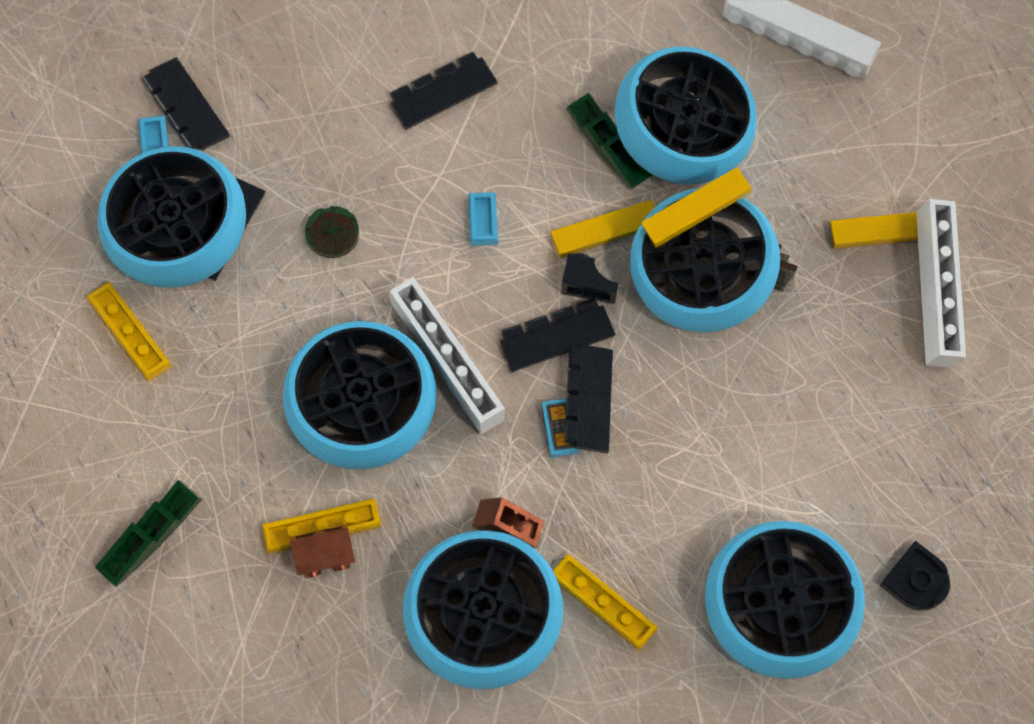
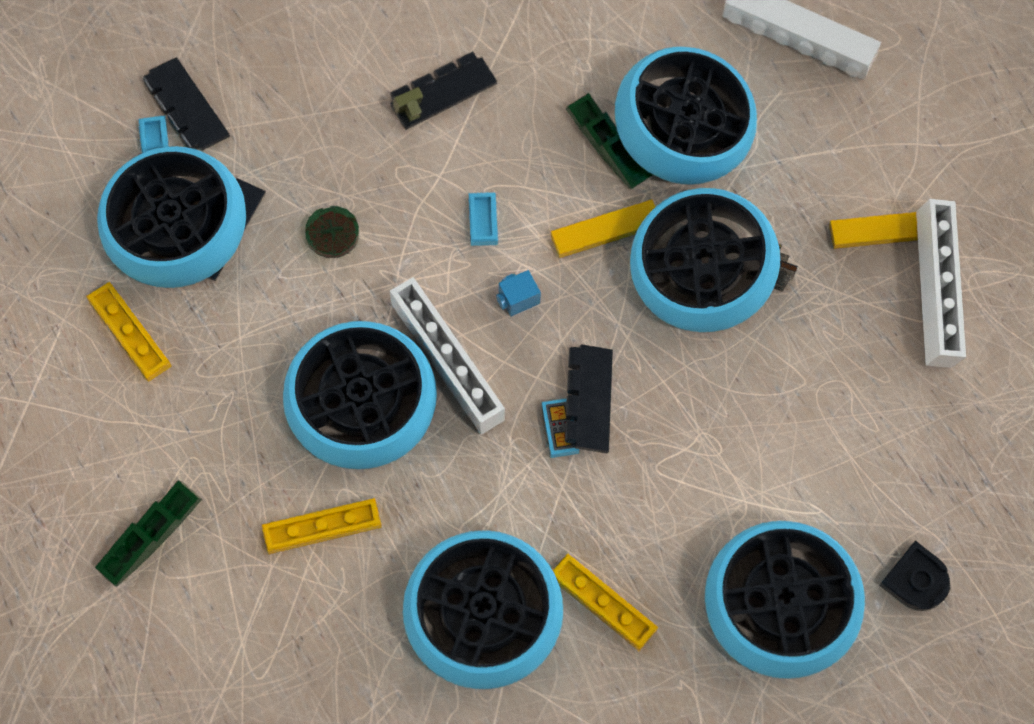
copper brick [290,524,355,578] -> none
copper arch [472,497,544,548] -> none
black windscreen [500,298,616,372] -> none
black arch [561,253,618,304] -> none
yellow tile [641,167,752,248] -> none
none -> olive tile [393,87,423,122]
none -> dark azure brick [496,270,541,317]

